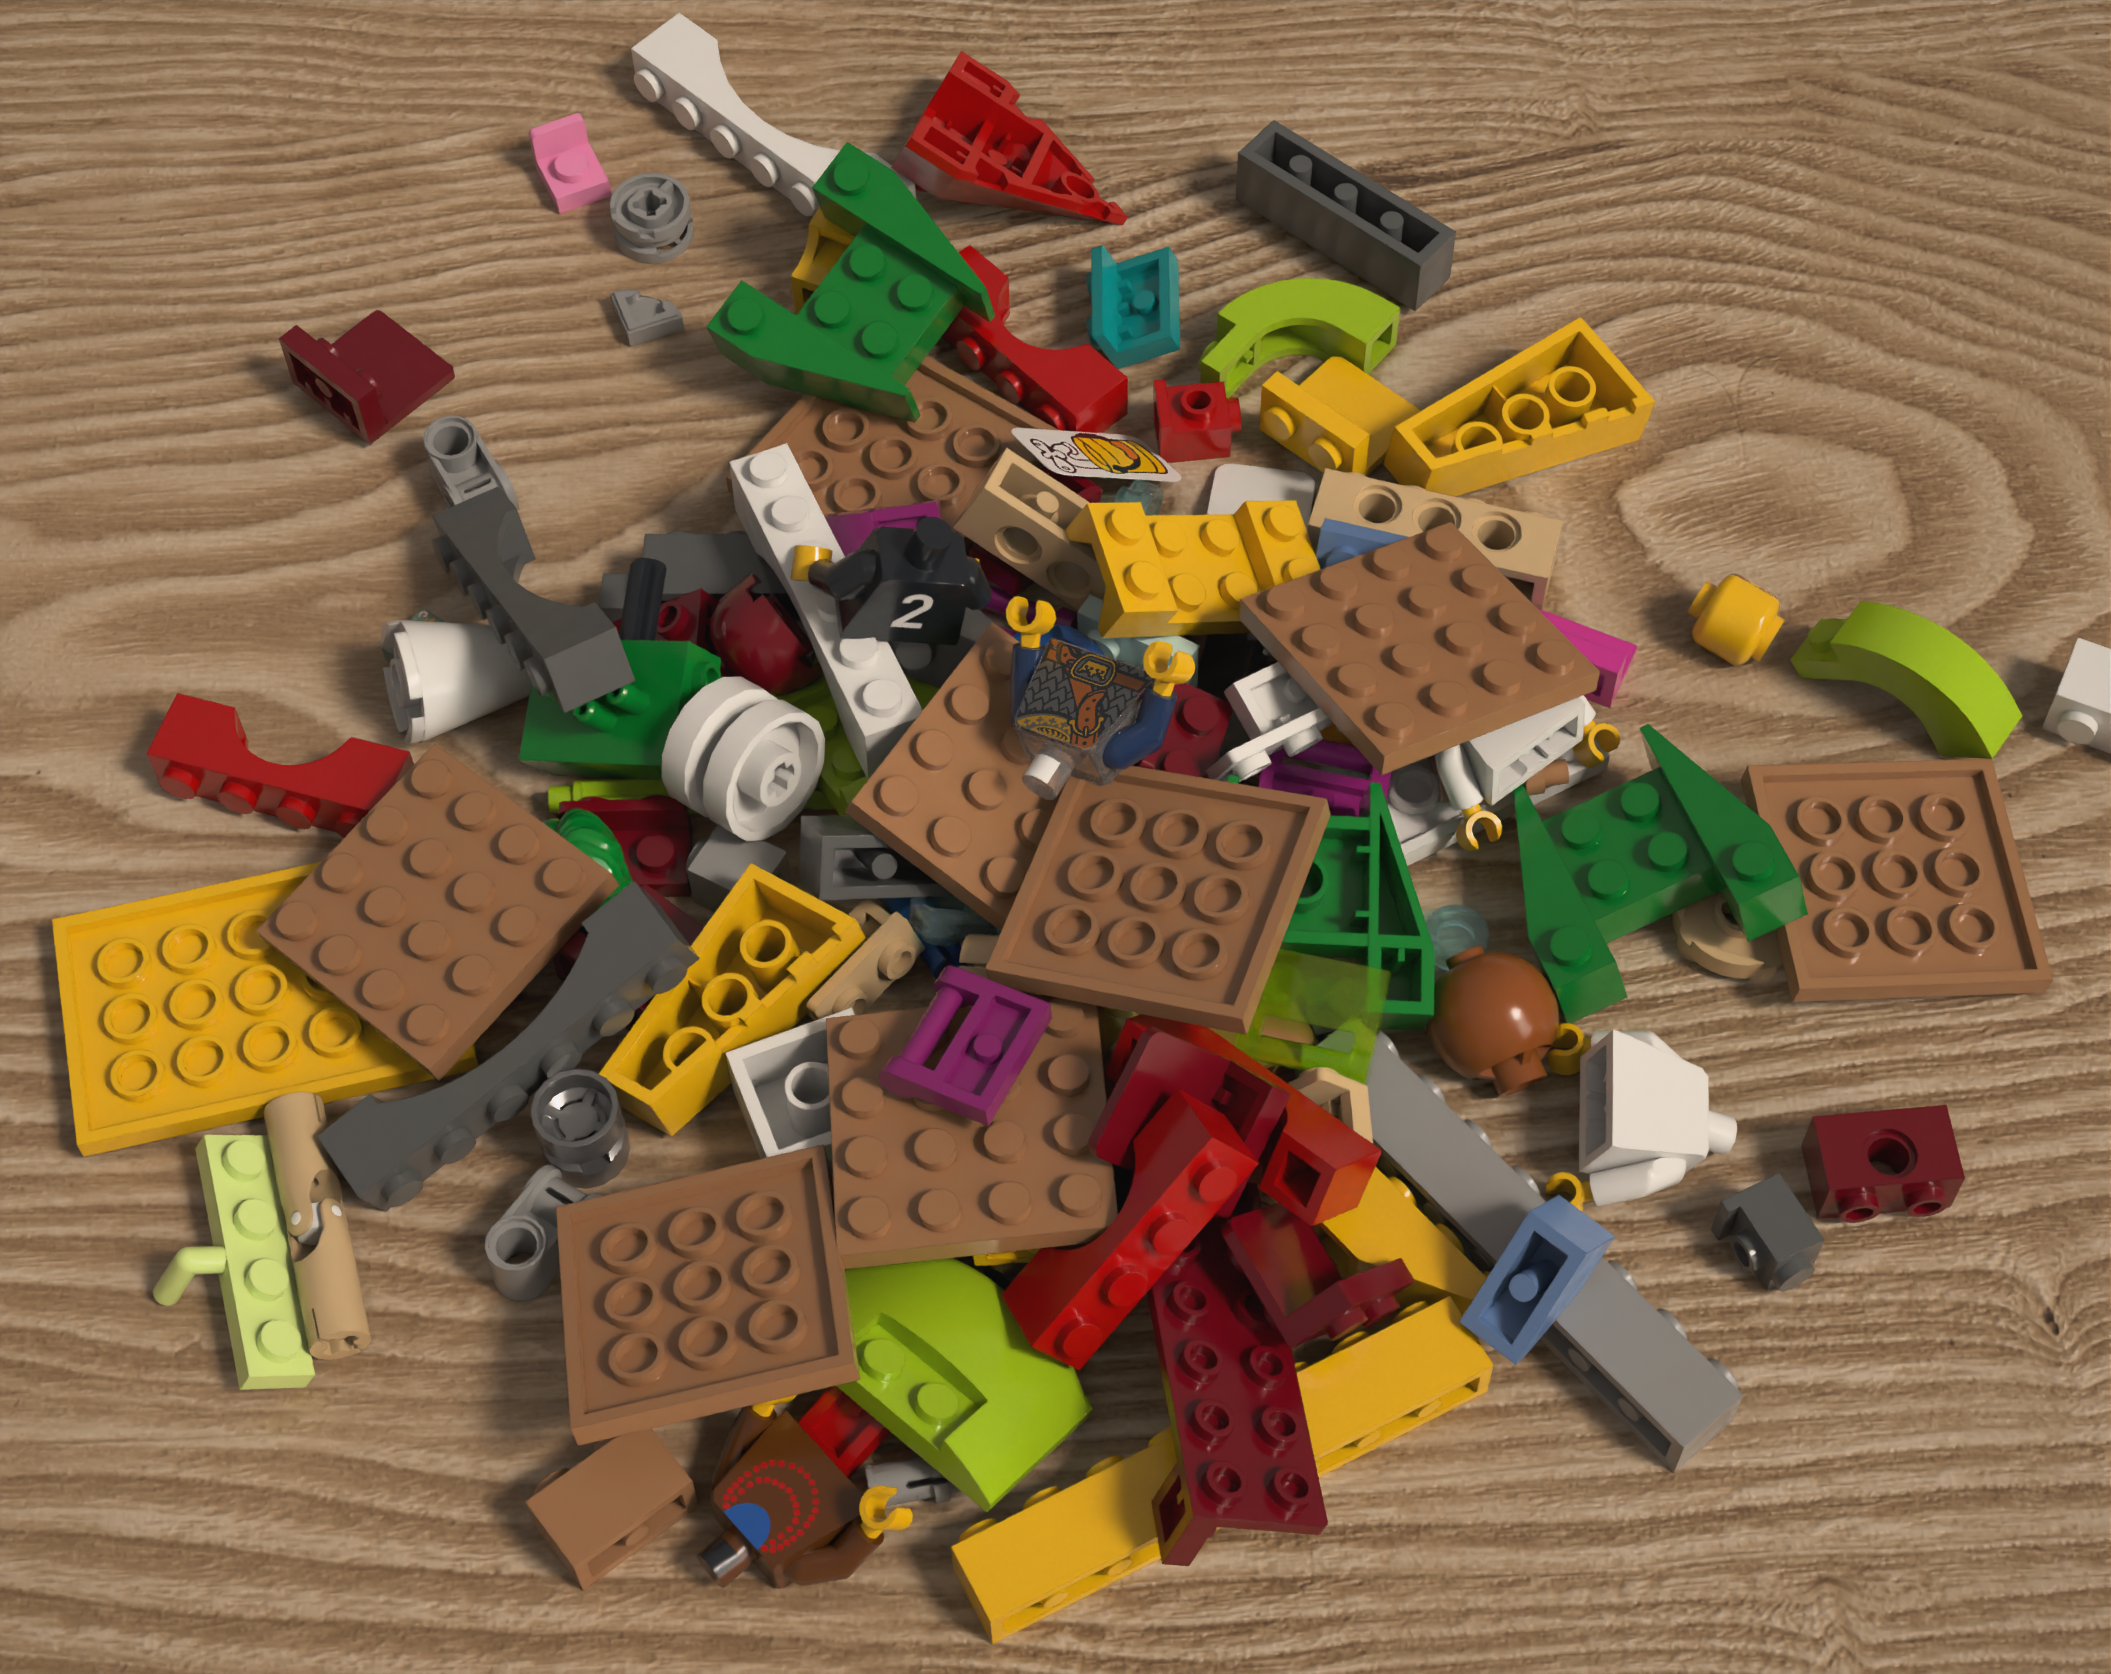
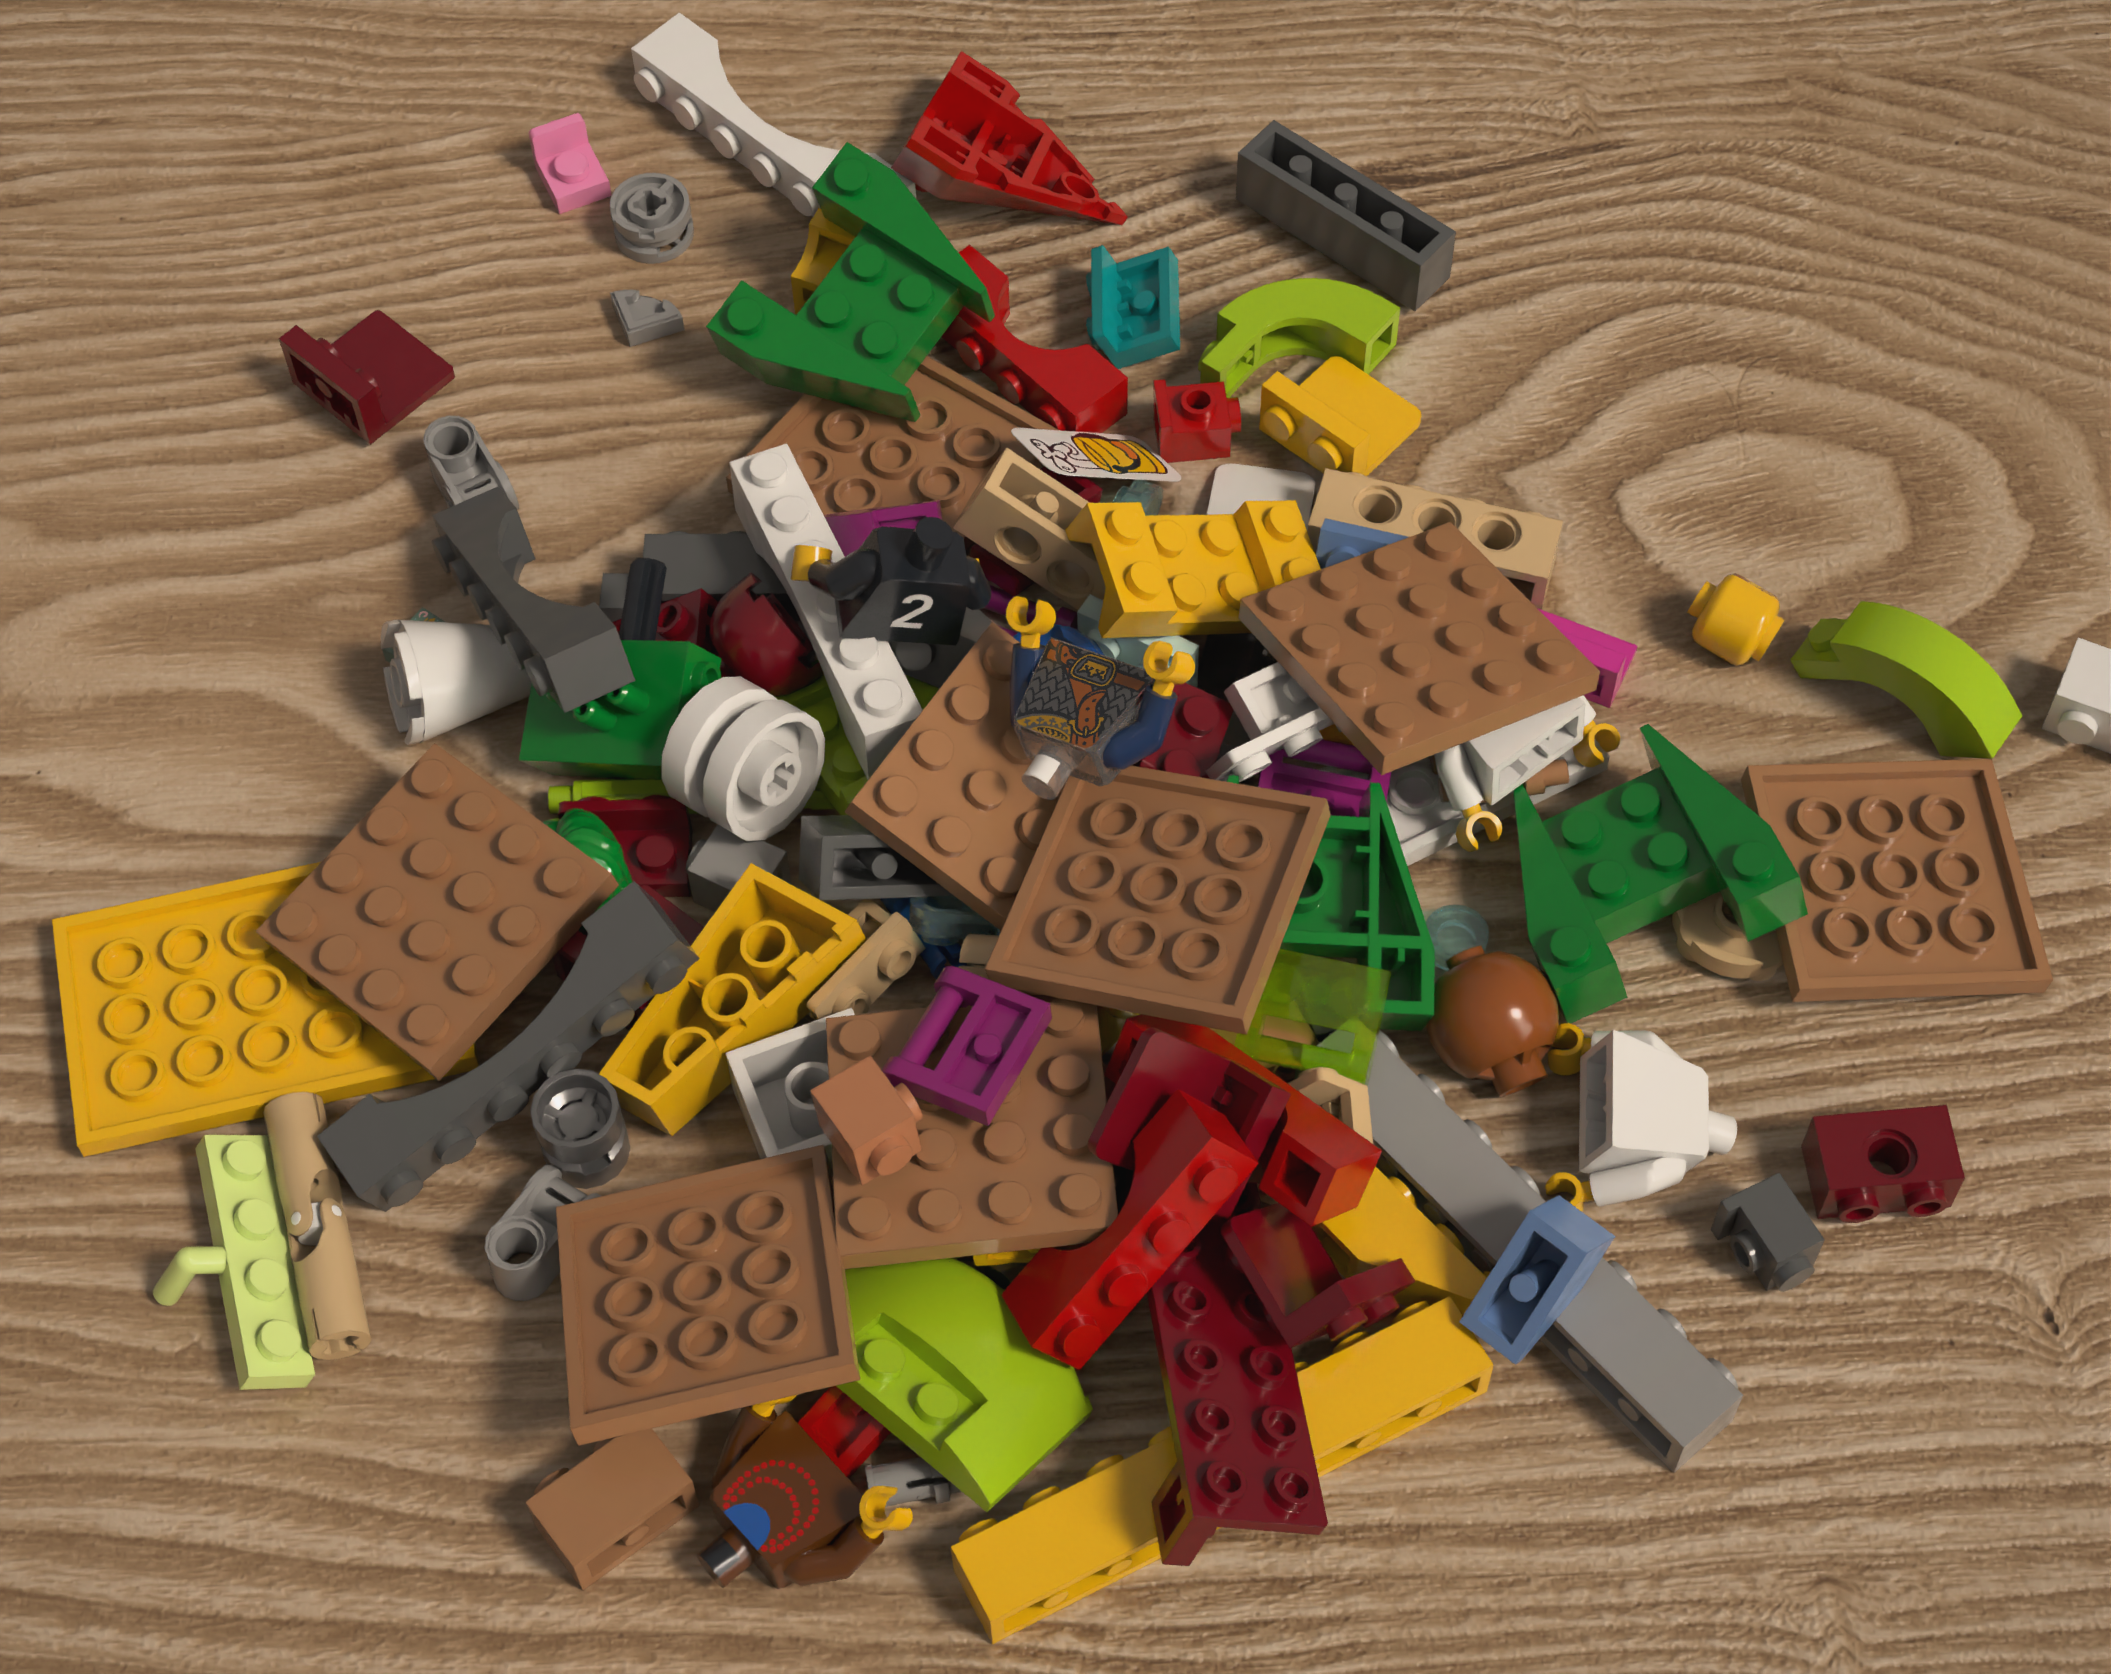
red arch [146,693,414,838] -> none
yellow wedge [1383,317,1656,497] -> none
none -> nougat brick [810,1055,923,1186]

